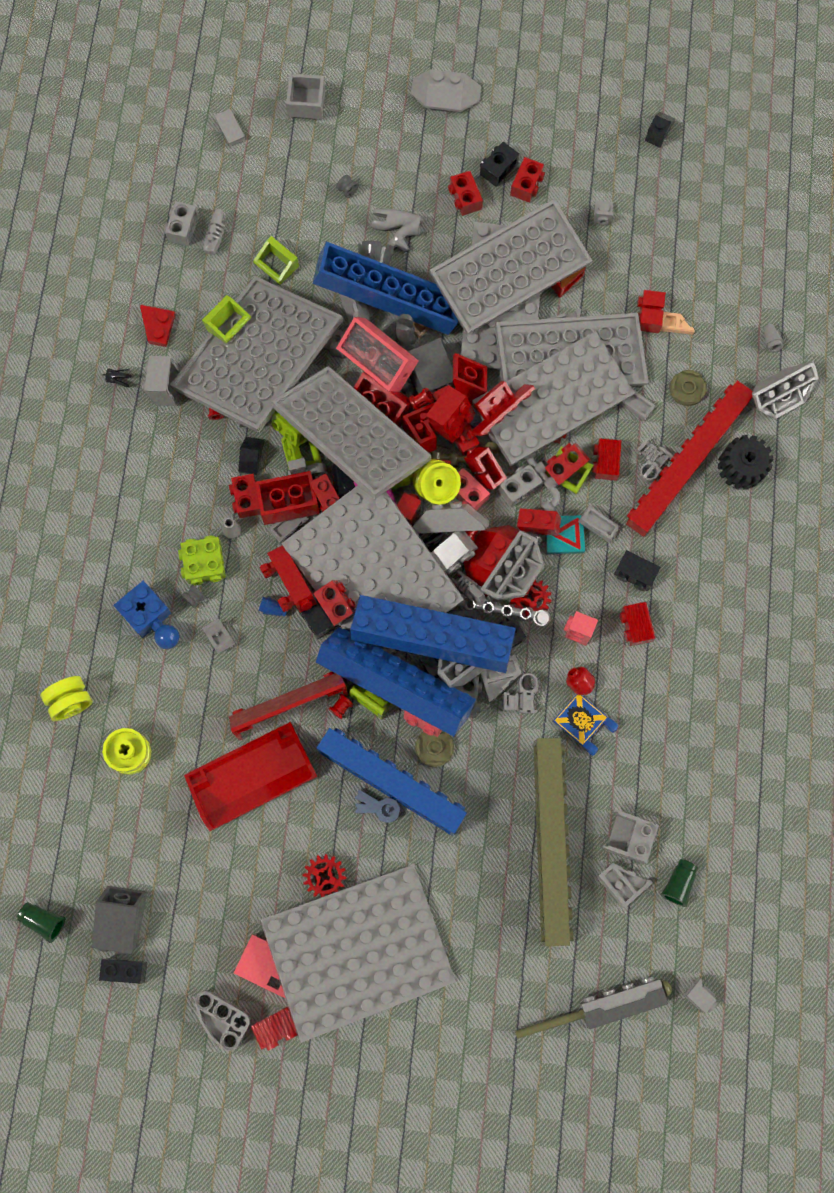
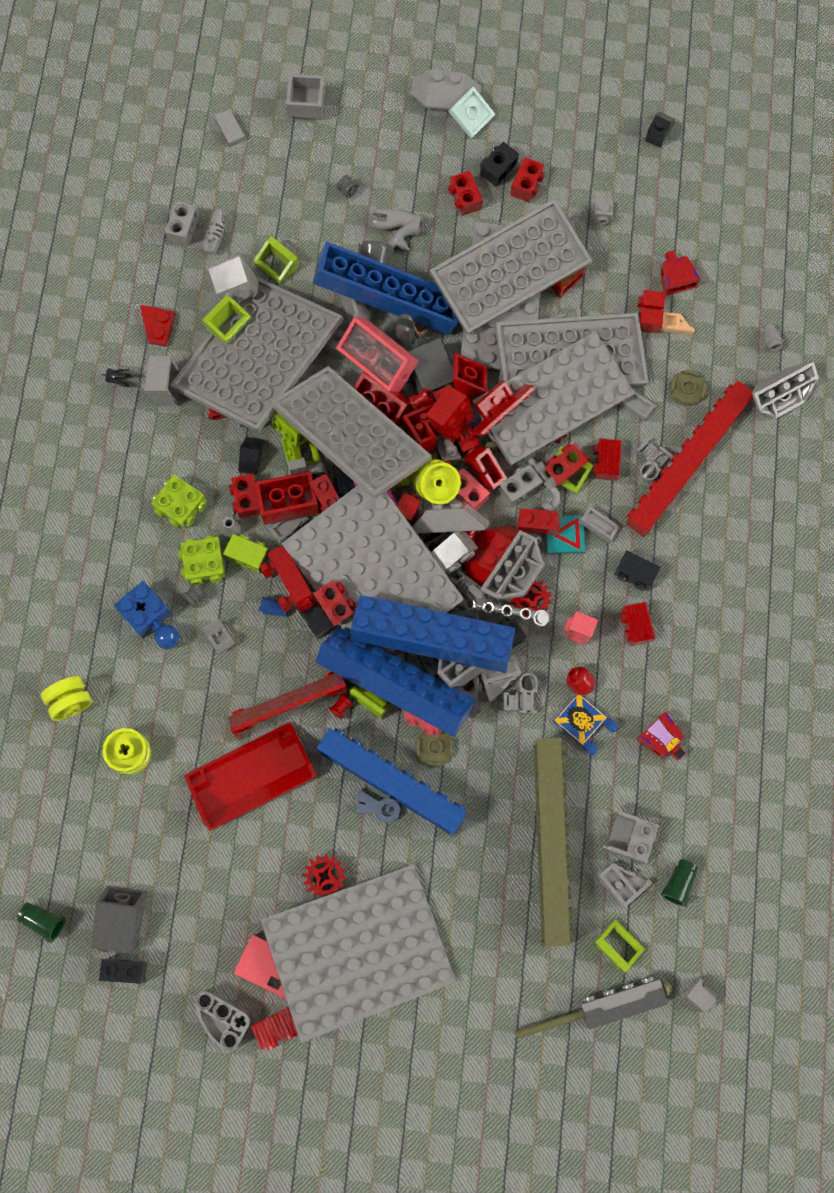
black wheel [718,435,774,490] -> none
none -> lime brick [151,475,207,530]
none -> light grey slope [208,254,259,303]
none -> lime brick [223,534,269,573]
none -> light grey hinge [436,434,461,461]
none -> light aqua tile [448,87,495,139]
none -> lime tile [593,919,645,973]
none -> torso [636,712,686,761]
none -> red torso [660,251,701,296]

